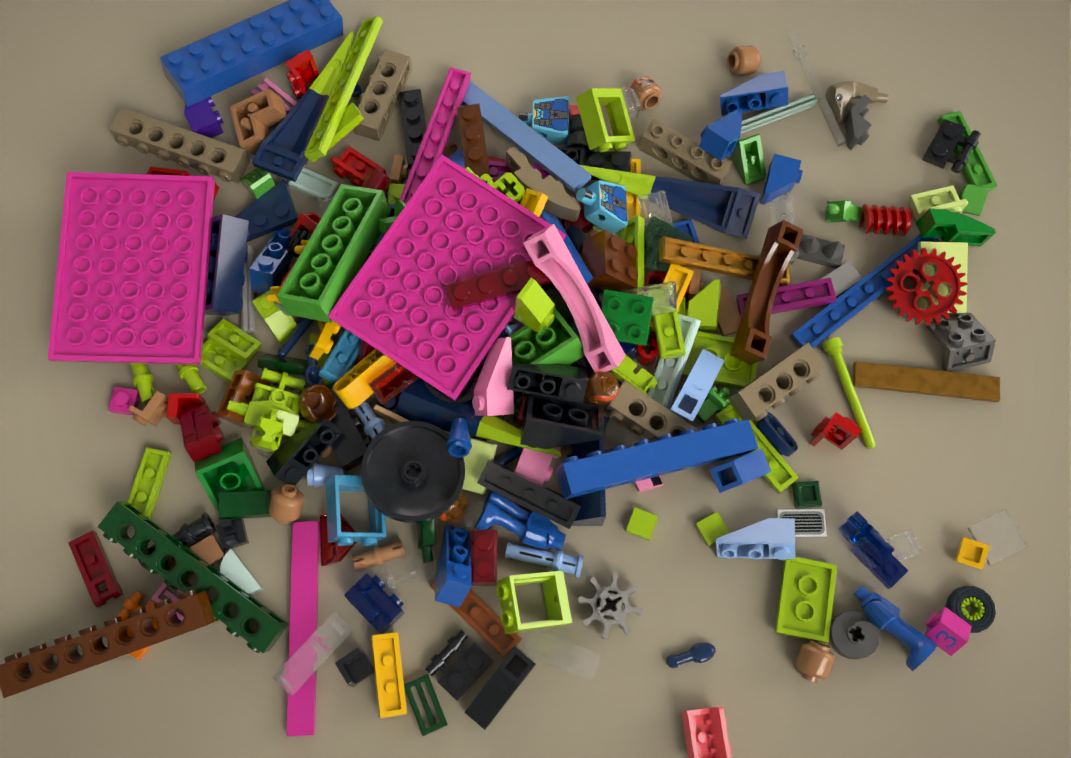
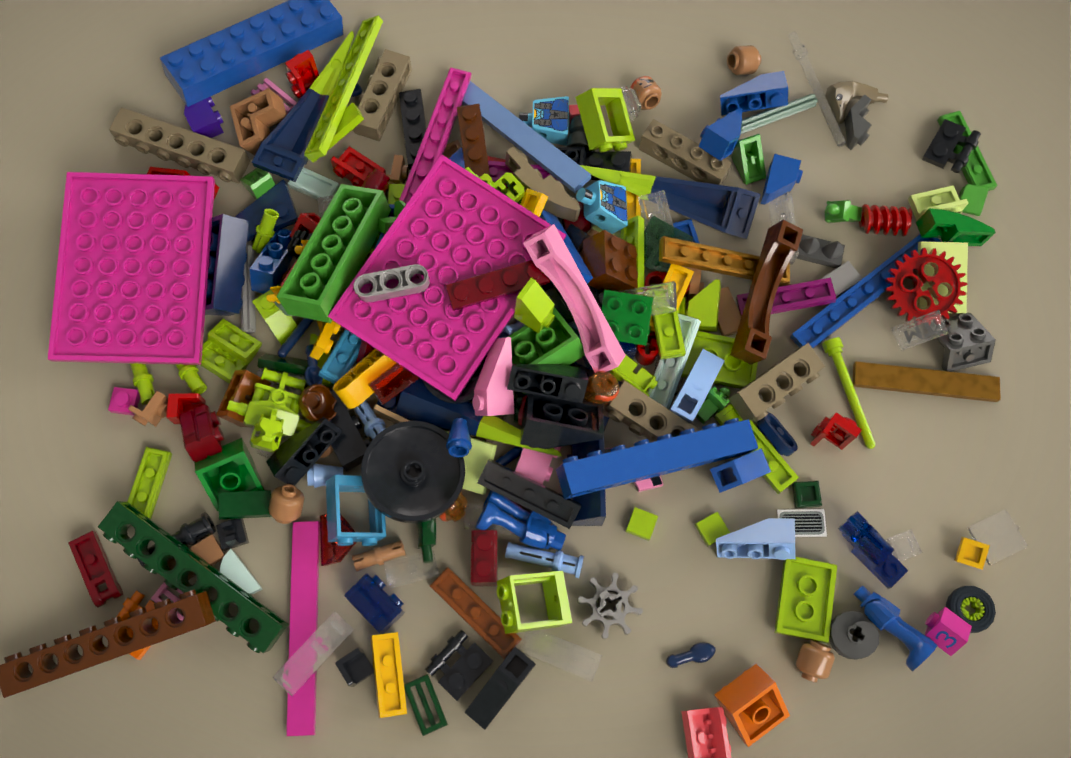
blue slope [435,524,472,607] -> none
none -> lime axle [252,209,279,253]
none -> light grey beam [354,264,430,302]
none -> orange slope [714,664,790,747]
none -> clear tile [892,310,949,351]

